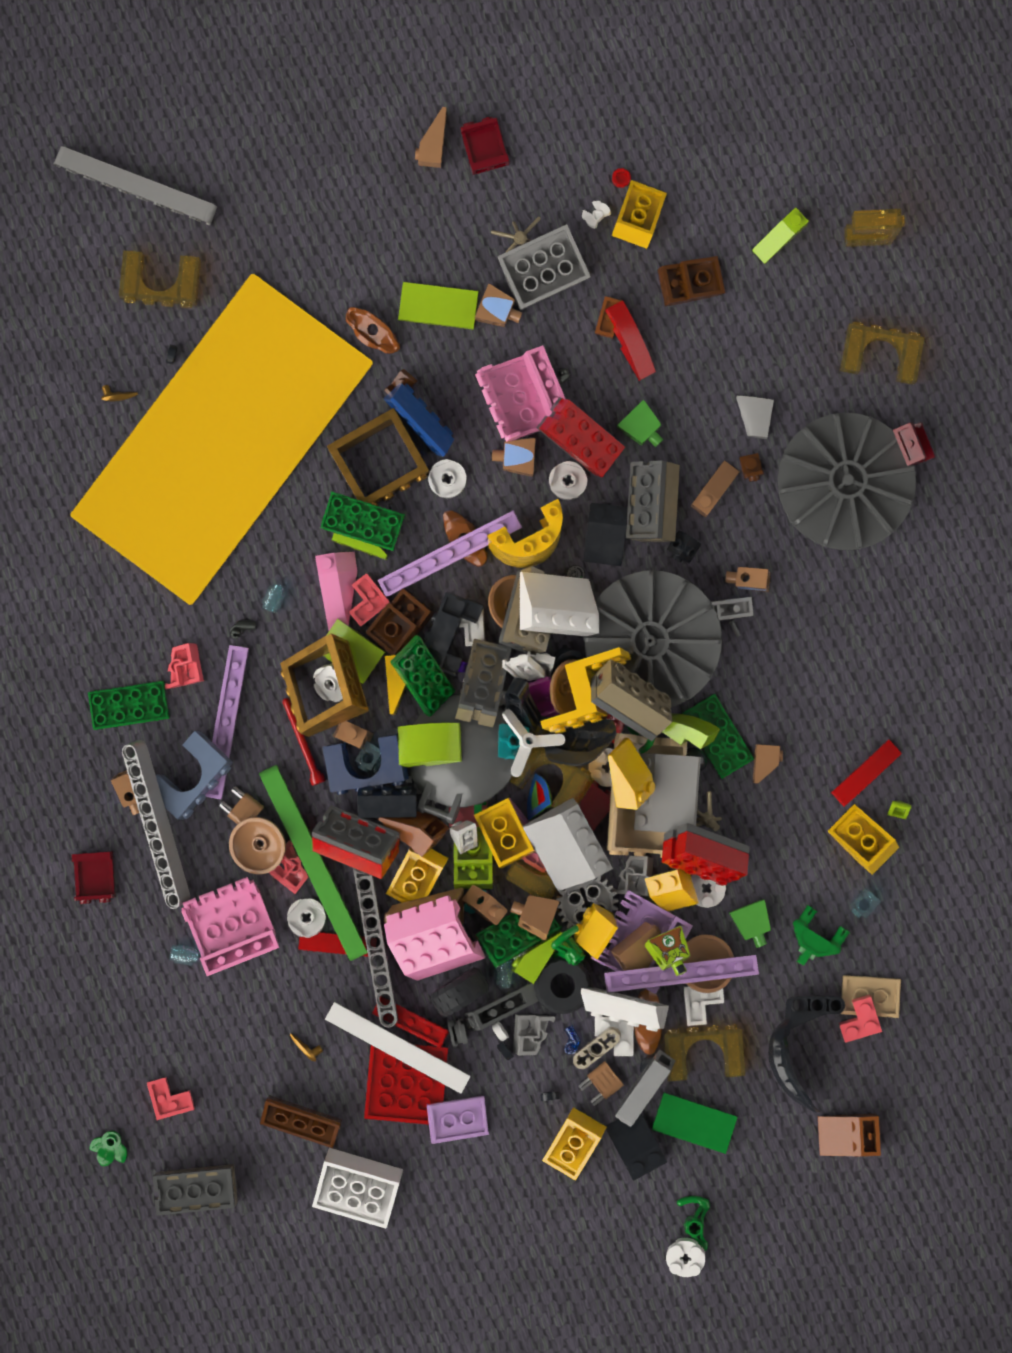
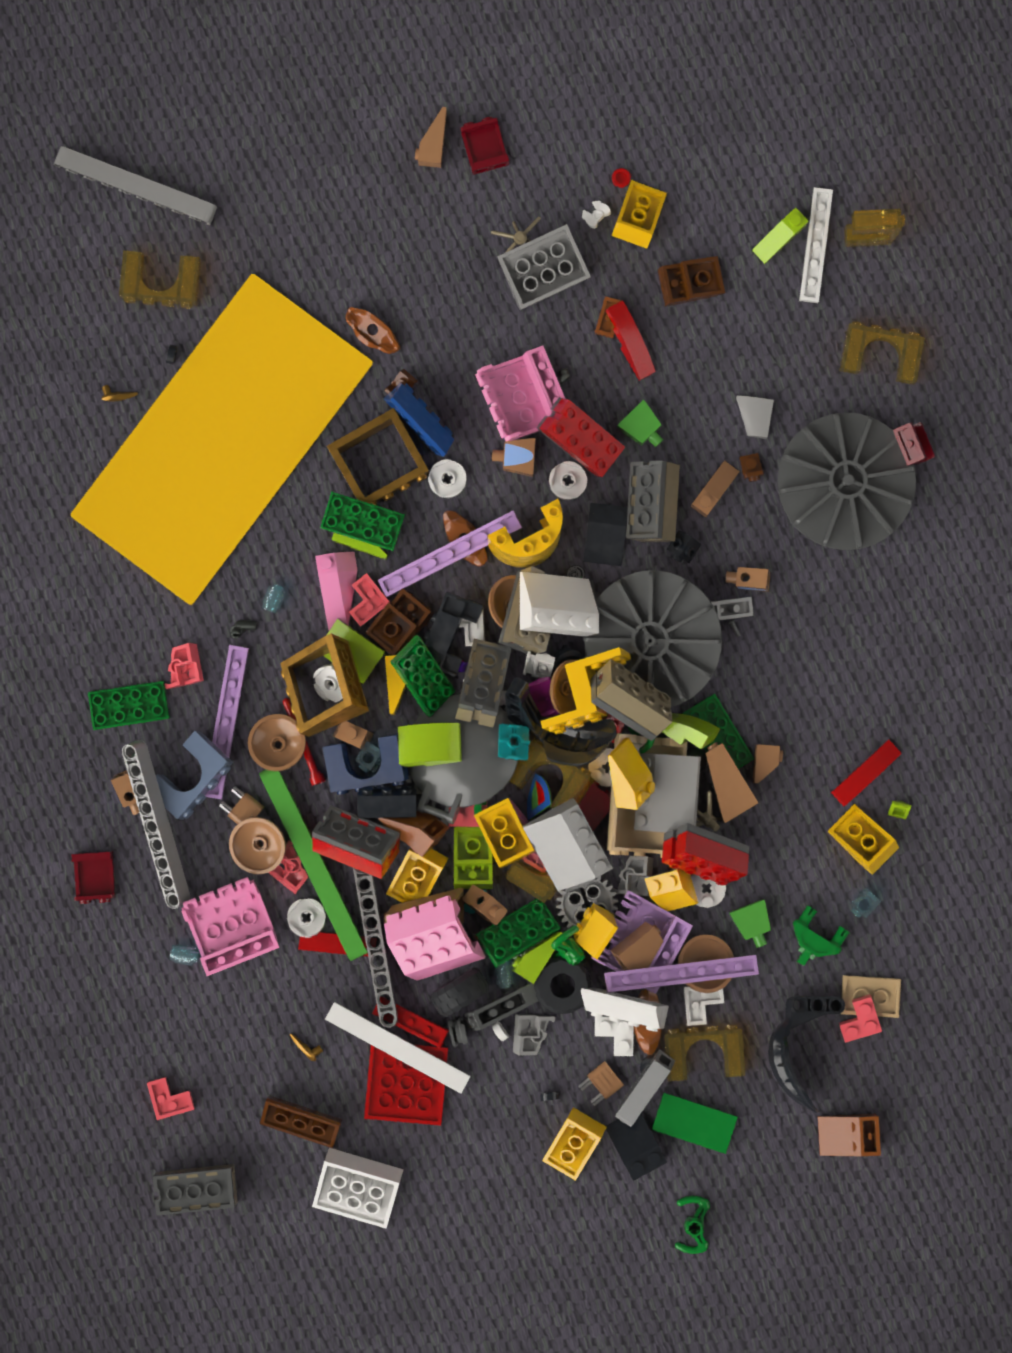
green plate [89,1130,127,1166] -> none
lime tile [398,282,478,330] -> none
lavender tile [427,1095,489,1144] -> none
white slope [450,820,478,854] -> none
medium nougat torso [475,284,523,327] -> none
black tile [497,1041,514,1060] -> none
white plate [502,654,545,681] -> none
white piece [502,709,565,777] -> none
medium nougat torso [510,895,559,940] -> none
clear blue arm [564,1025,580,1055] -> none
dark tan beam [573,1027,621,1069] -> none
torso [645,926,690,976] -> none
white plate [666,1238,705,1277] -> none
none -> medium nougat dish [248,714,306,771]
none -> medium nougat slope [705,742,758,823]
none -> white plate [799,187,833,303]

